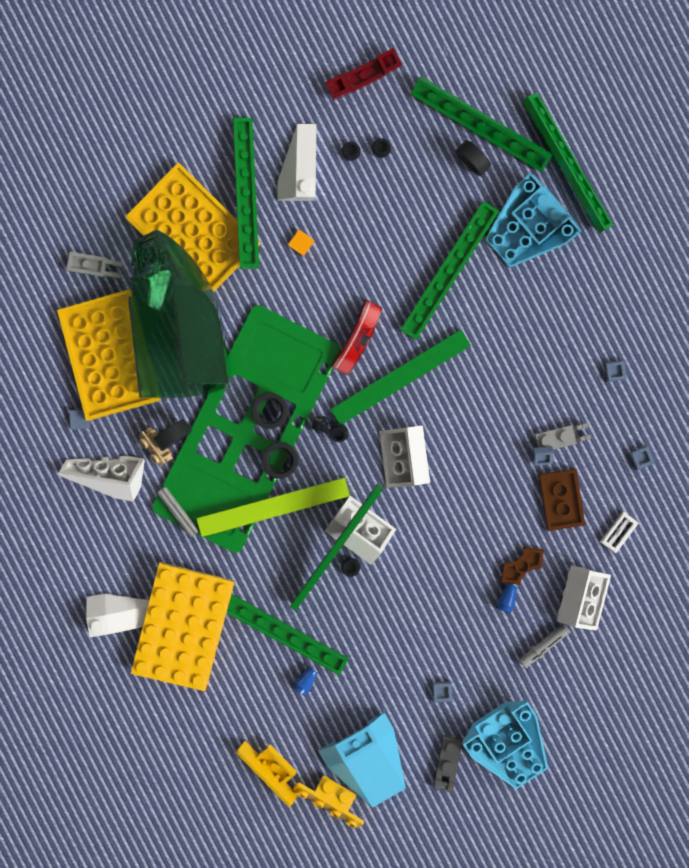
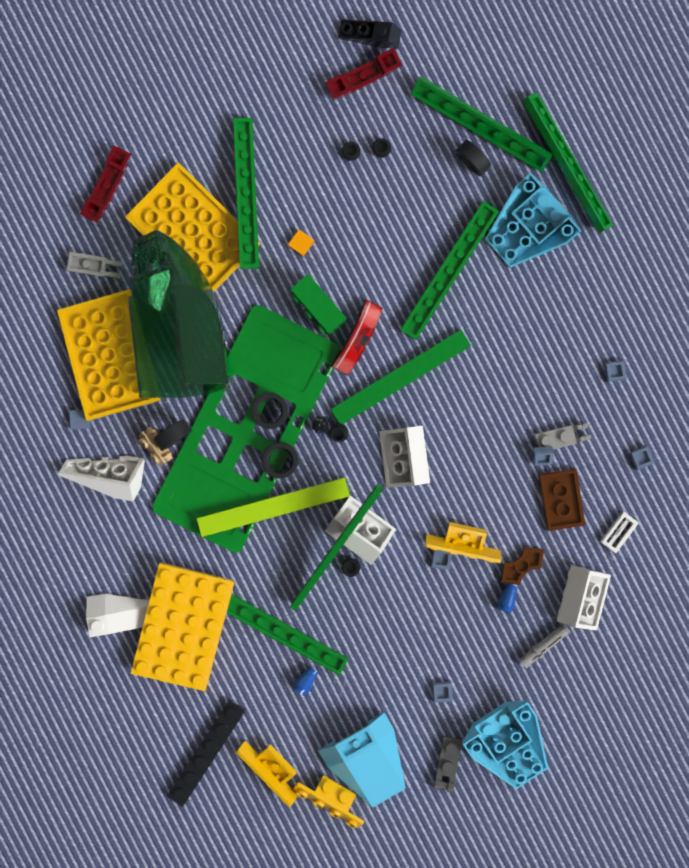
light grey axle [158,487,198,537] -> none
white wedge [278,124,316,201] -> none
none -> dark red slope [80,145,132,223]
none -> black plate [167,699,246,807]
none -> green brick [290,274,347,336]
none -> black slope [338,19,402,49]
none -> yellow bracket [425,522,501,563]
none -> sand blue tile [431,550,452,570]

